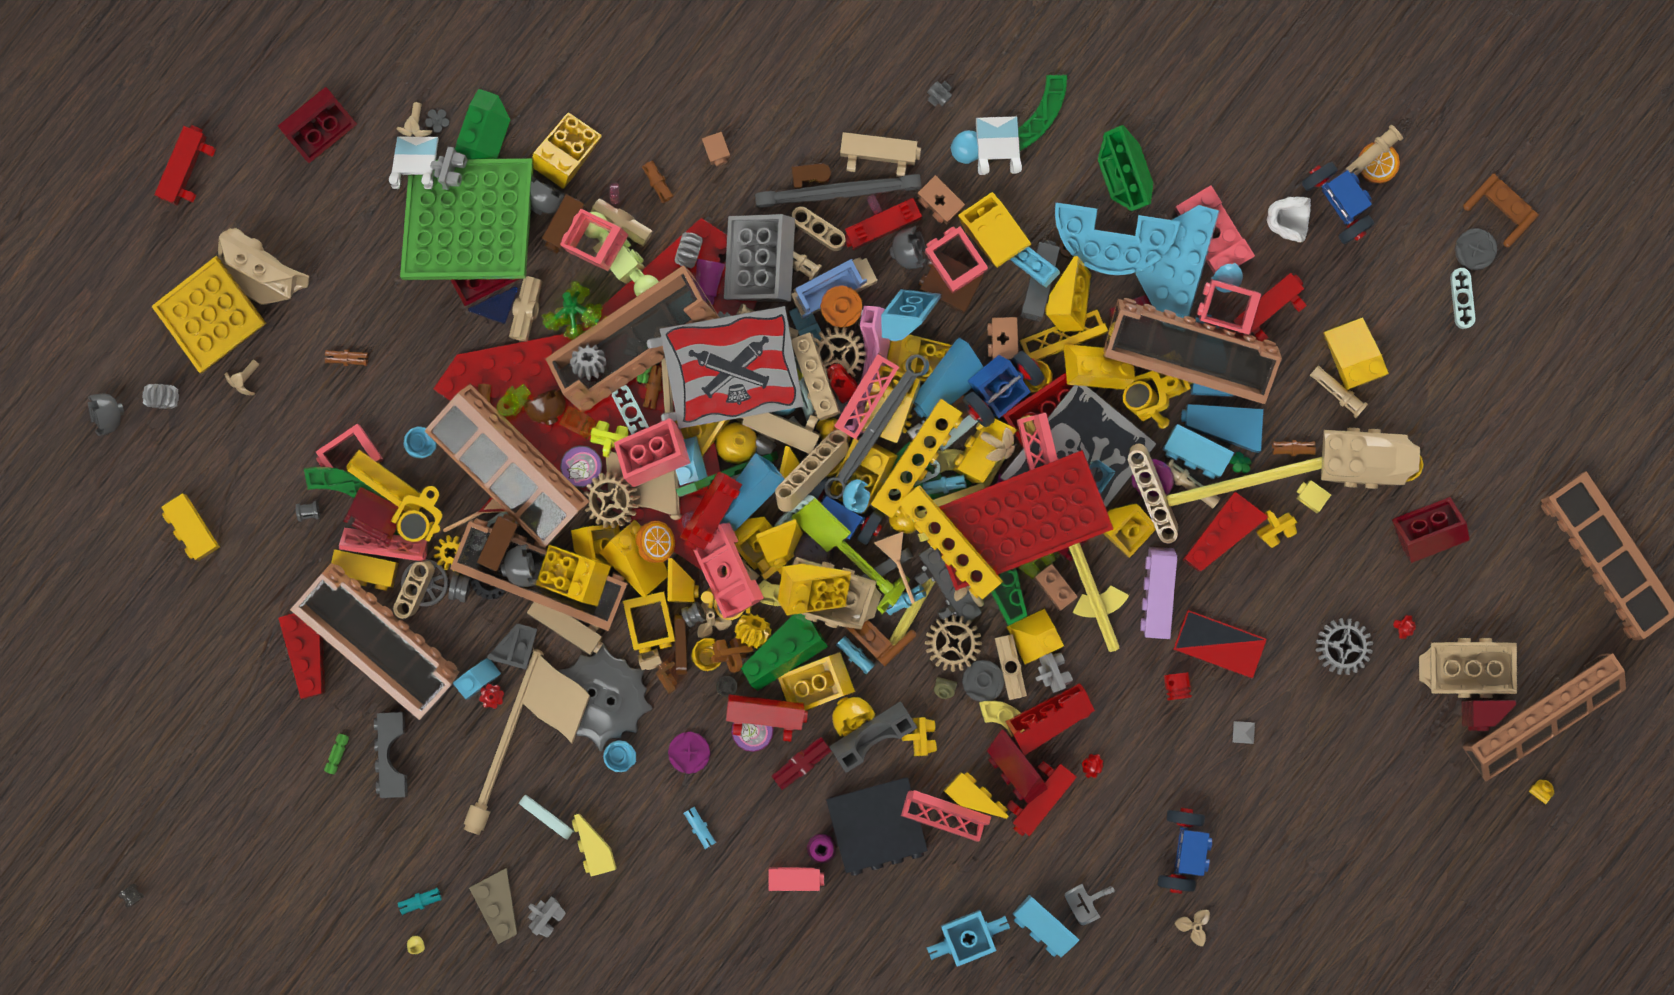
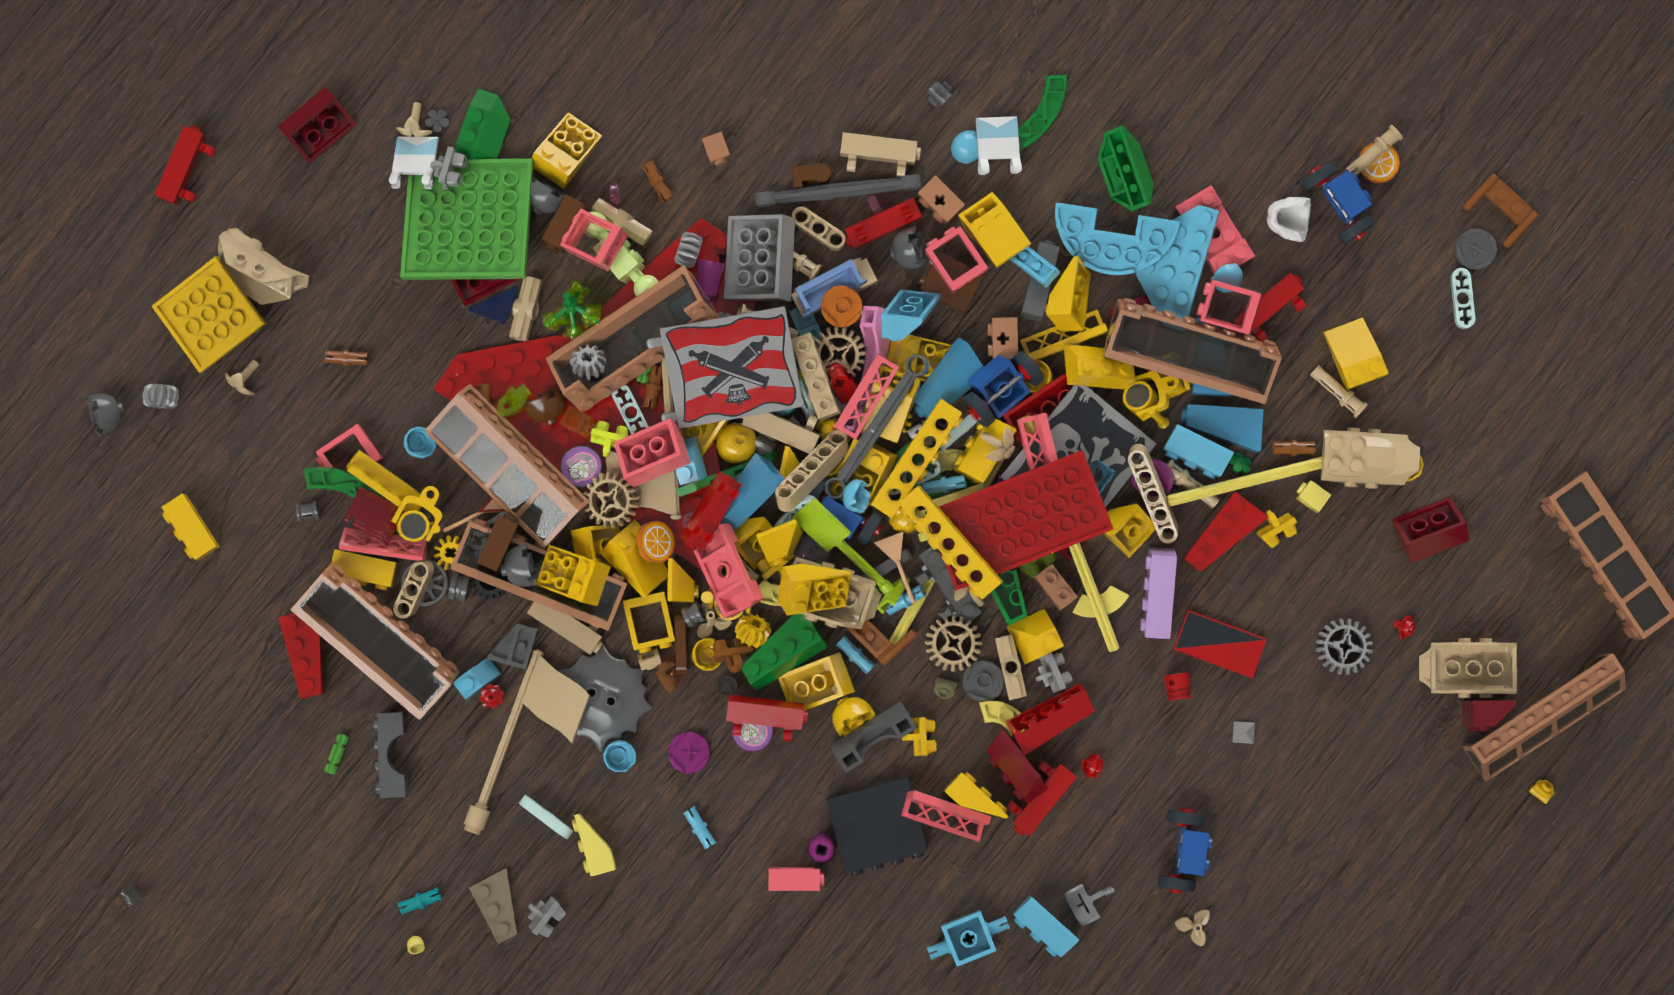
dark red piece [771,737,832,790] -> none

